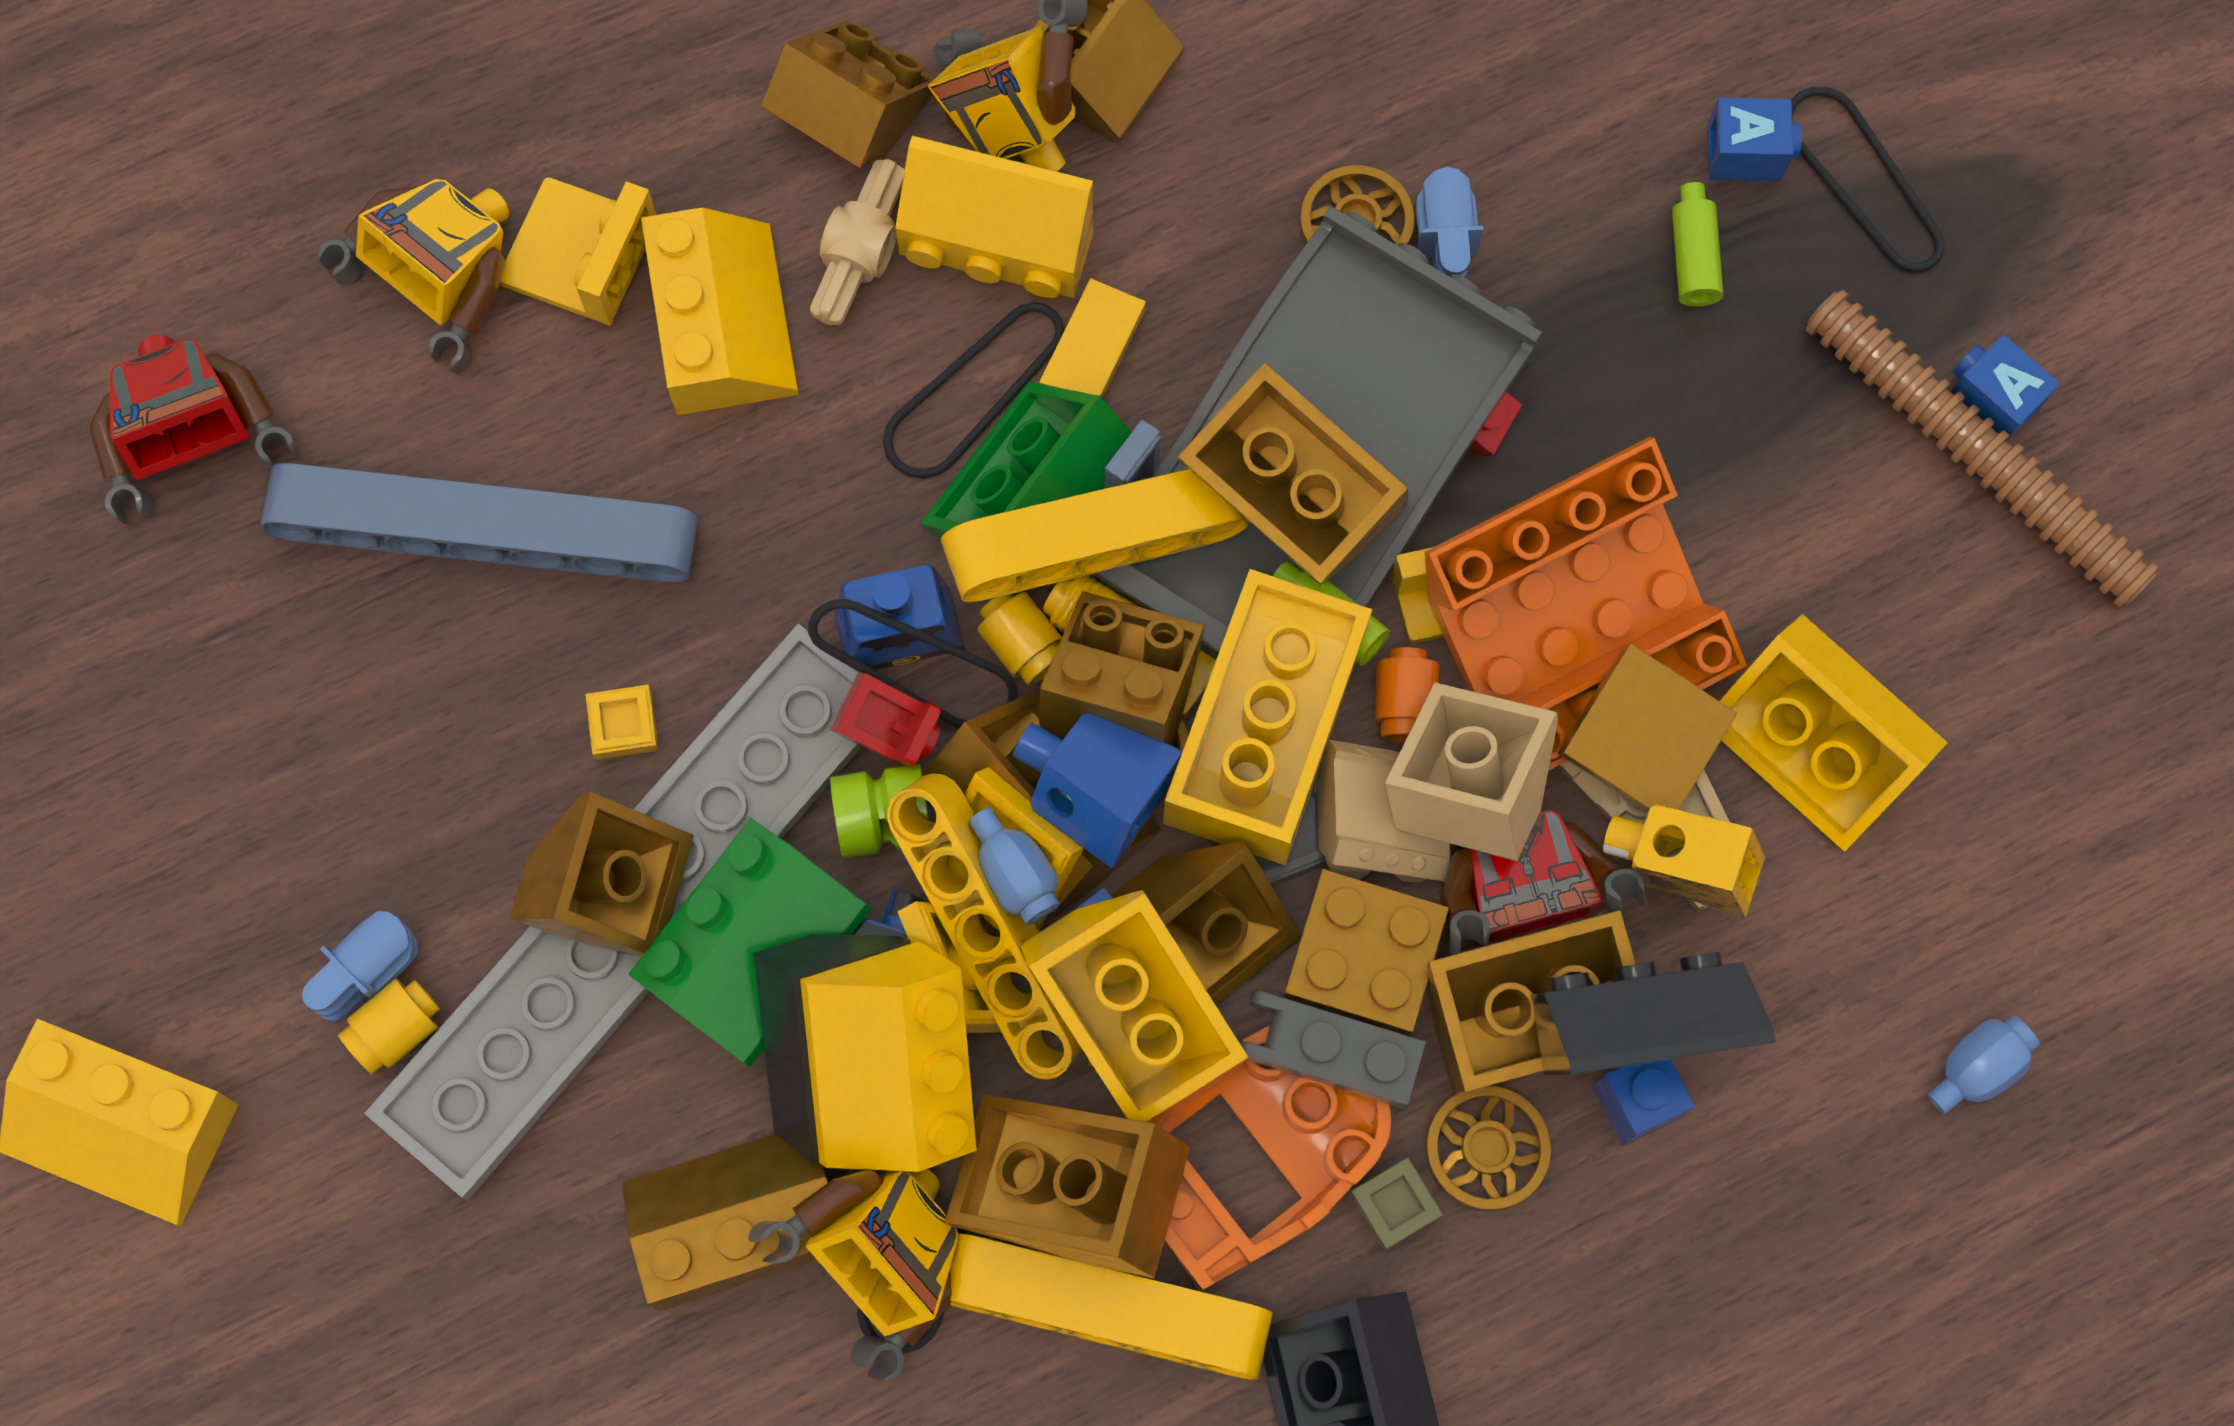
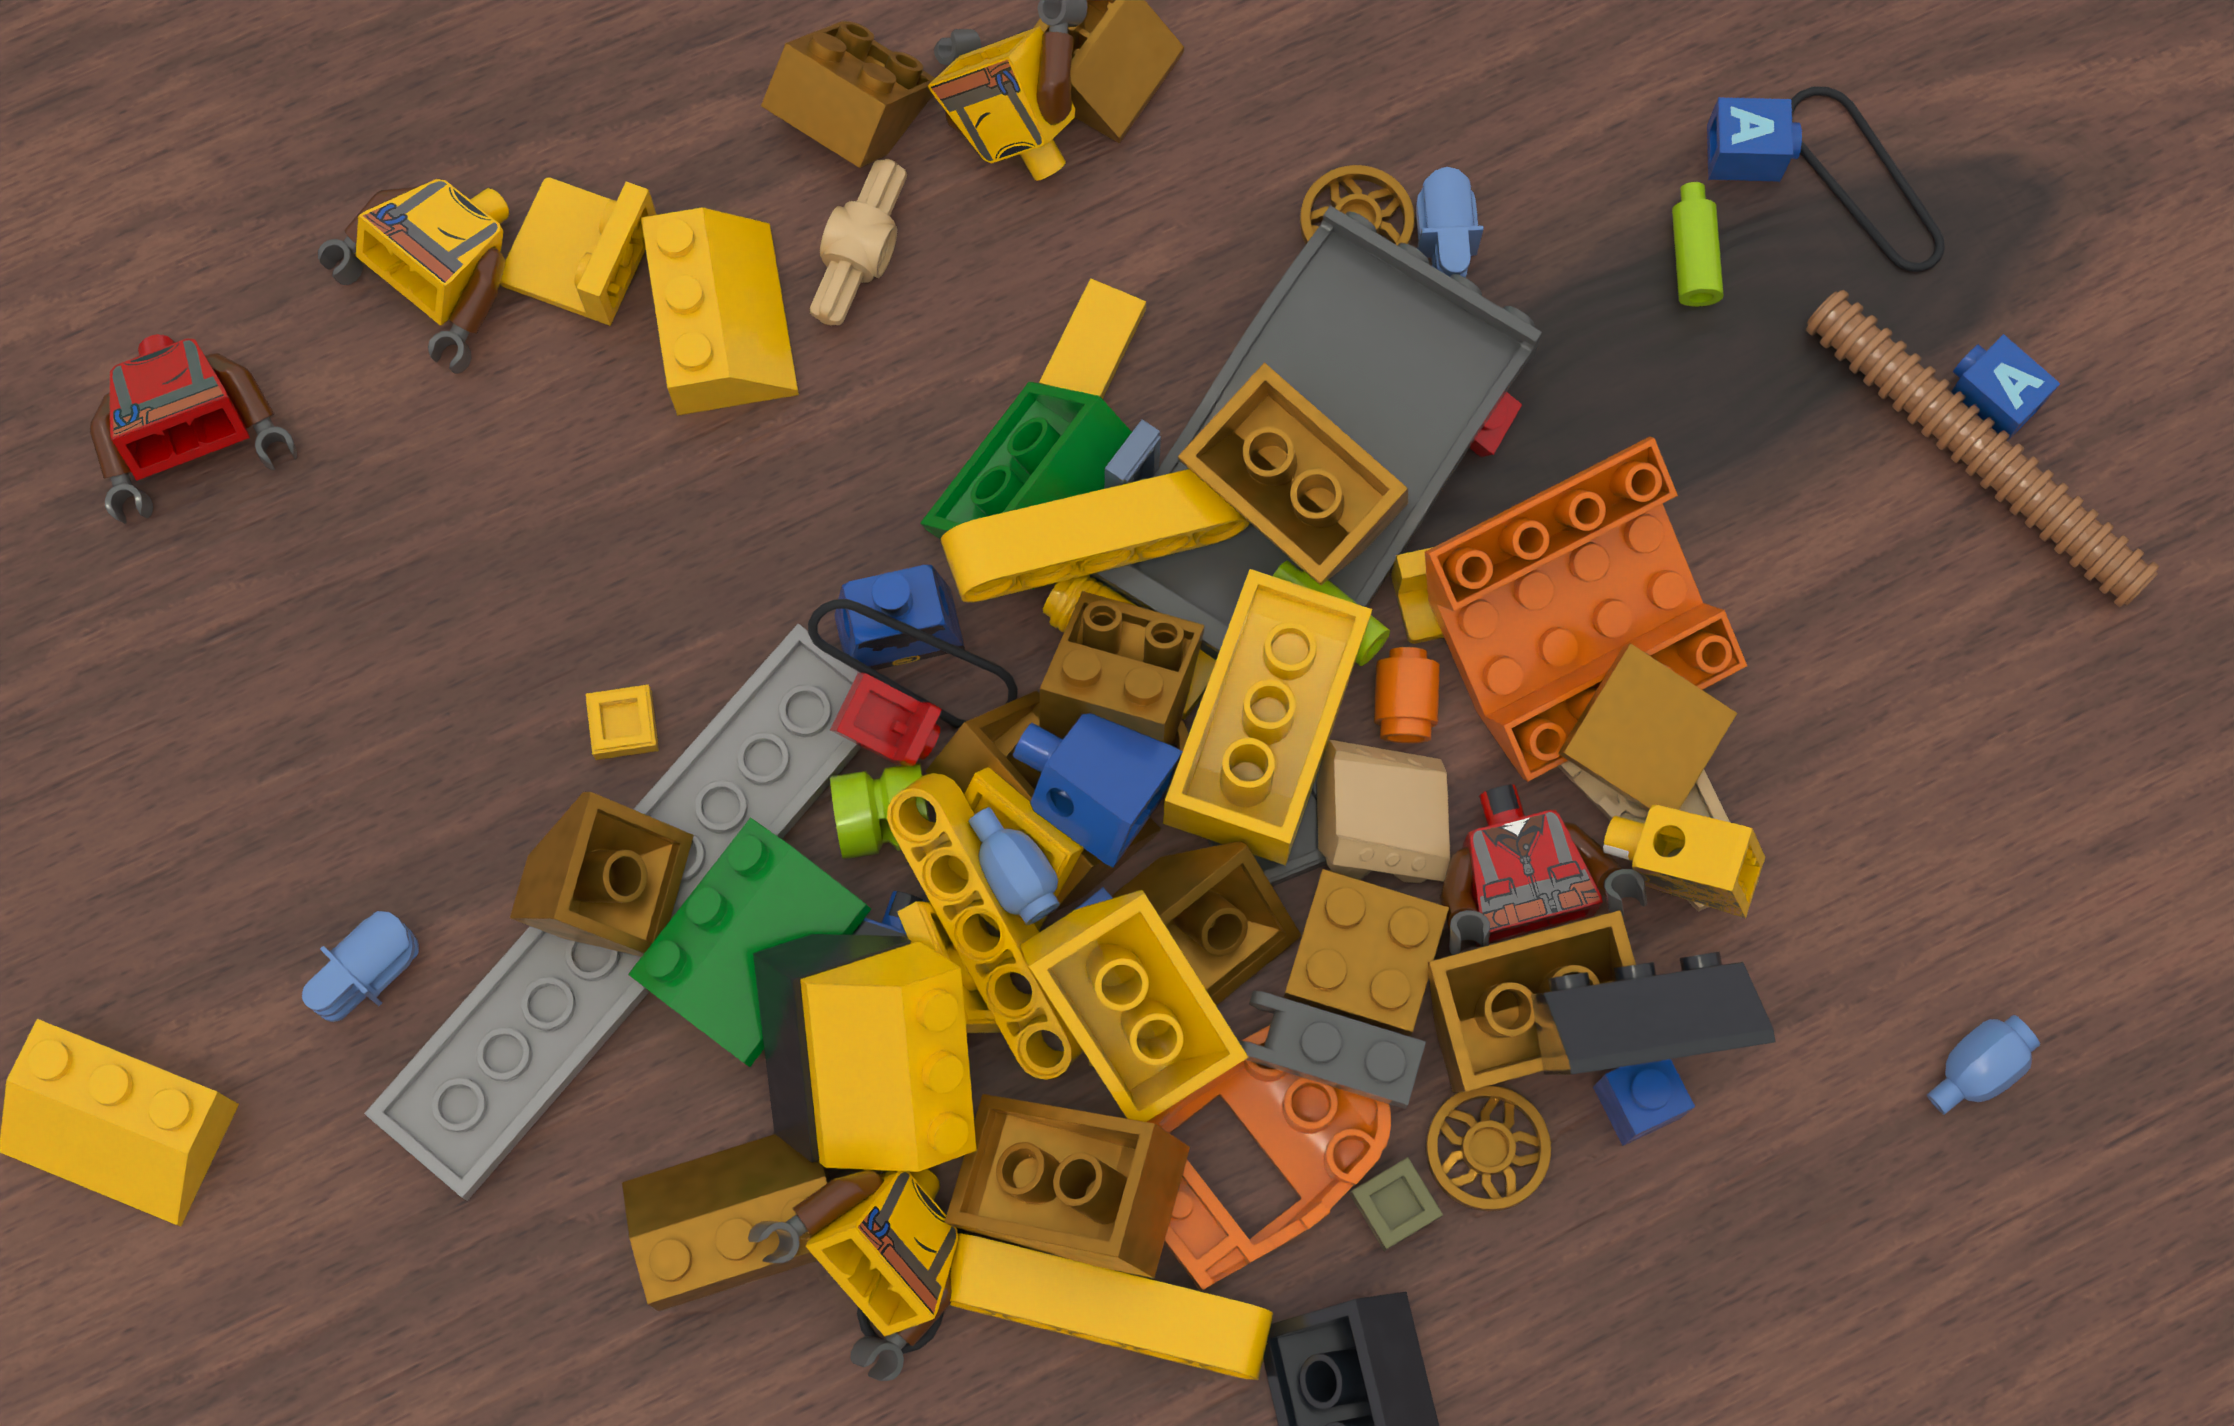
sand blue beam [260,463,698,583] -> none
yellow brick [338,978,440,1075] -> none
black piece [883,302,1064,478] -> none
yellow slope [895,136,1093,298] -> none
yellow brick [977,592,1062,687] -> none
tan slope [1385,682,1558,861] -> none
yellow slope [1720,614,1948,852] -> none

